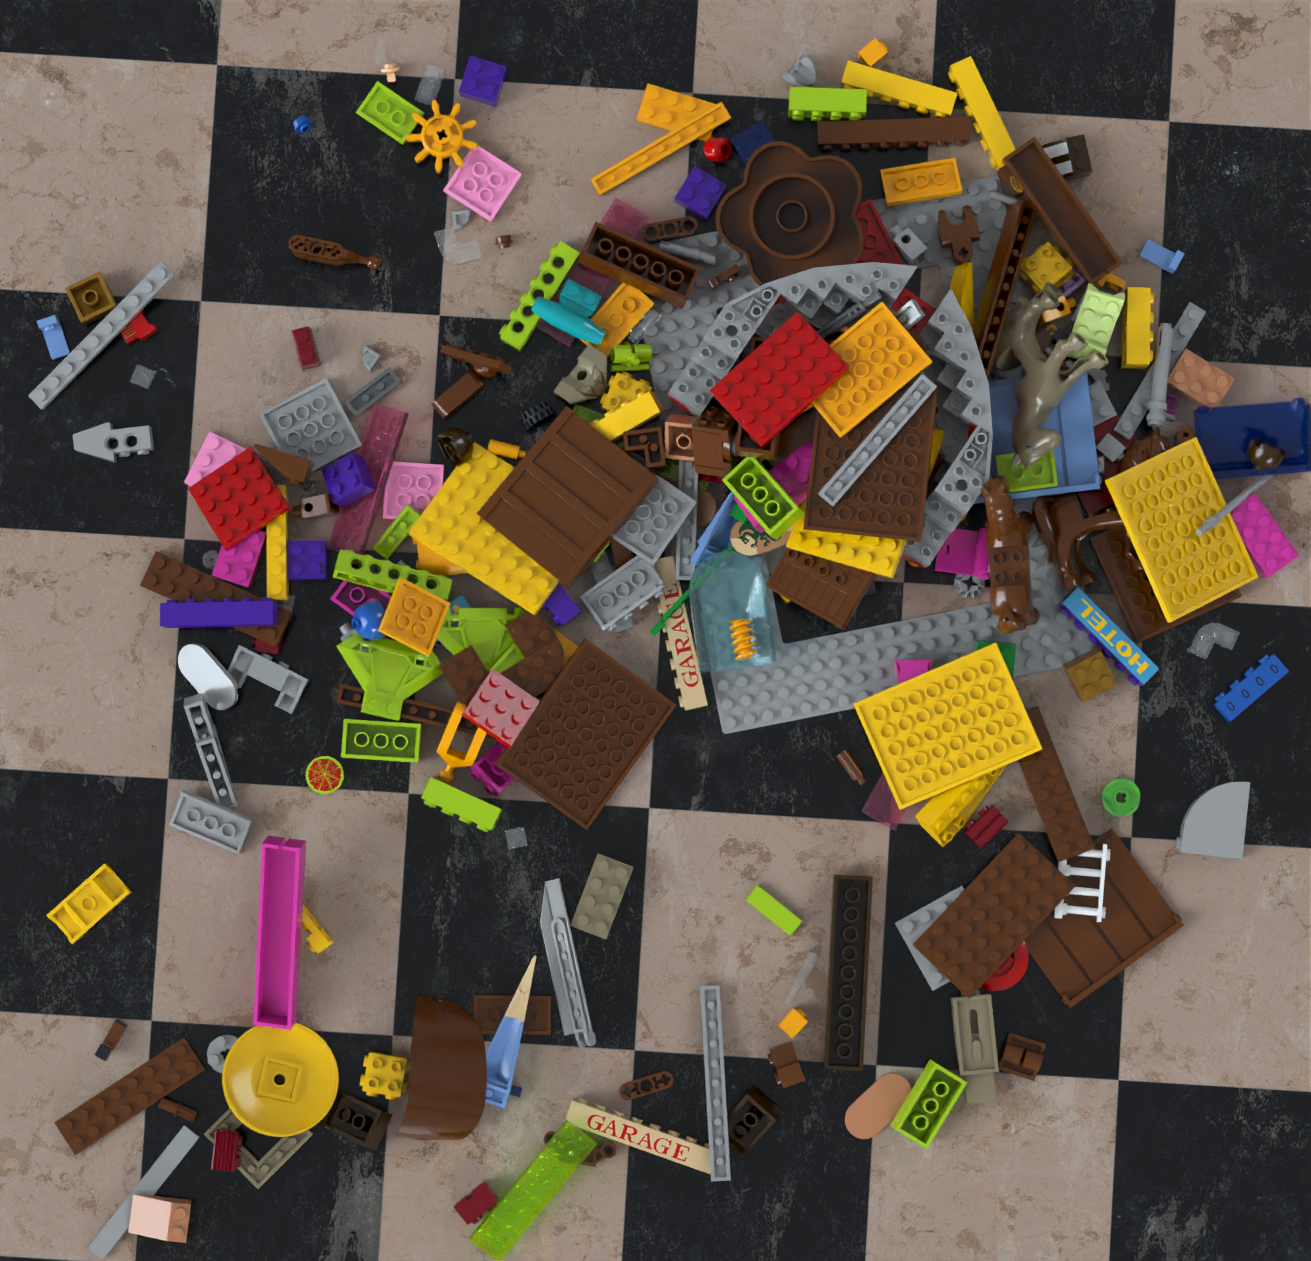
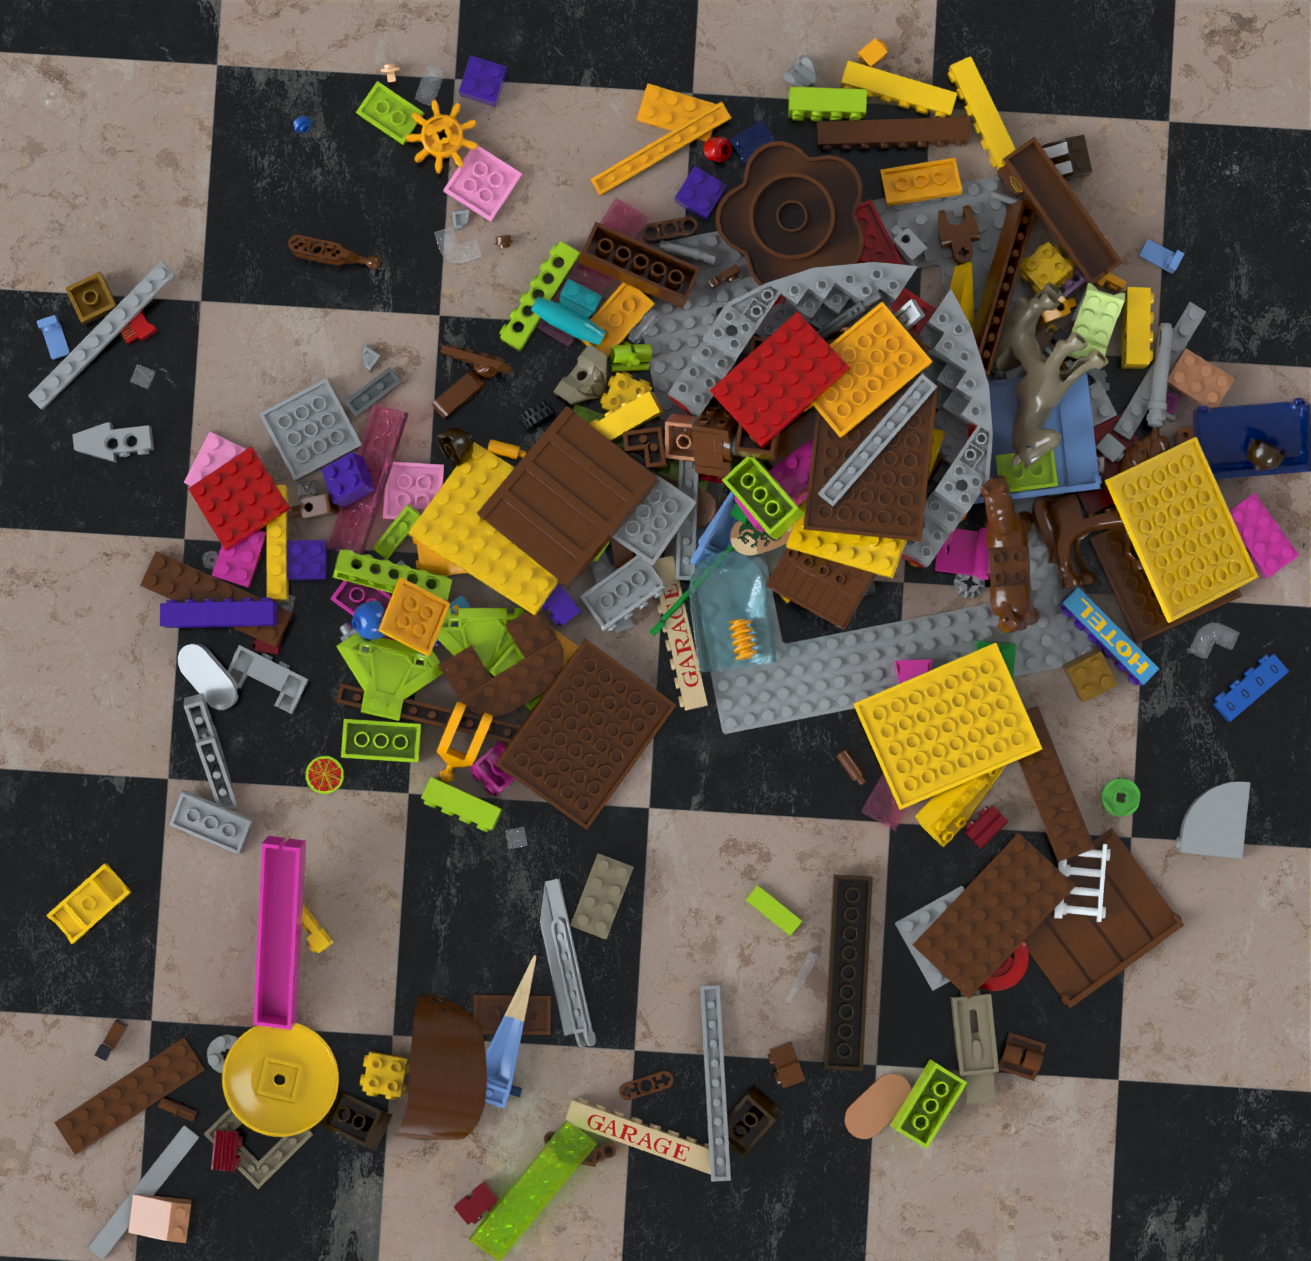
reddish brown slope [254,444,314,488] -> none
dark red brick [291,326,321,370] -> none
plate [461,668,540,748] -> none
light orange brick [778,1008,808,1039] -> none
light grey bar [1195,471,1273,536] -> none

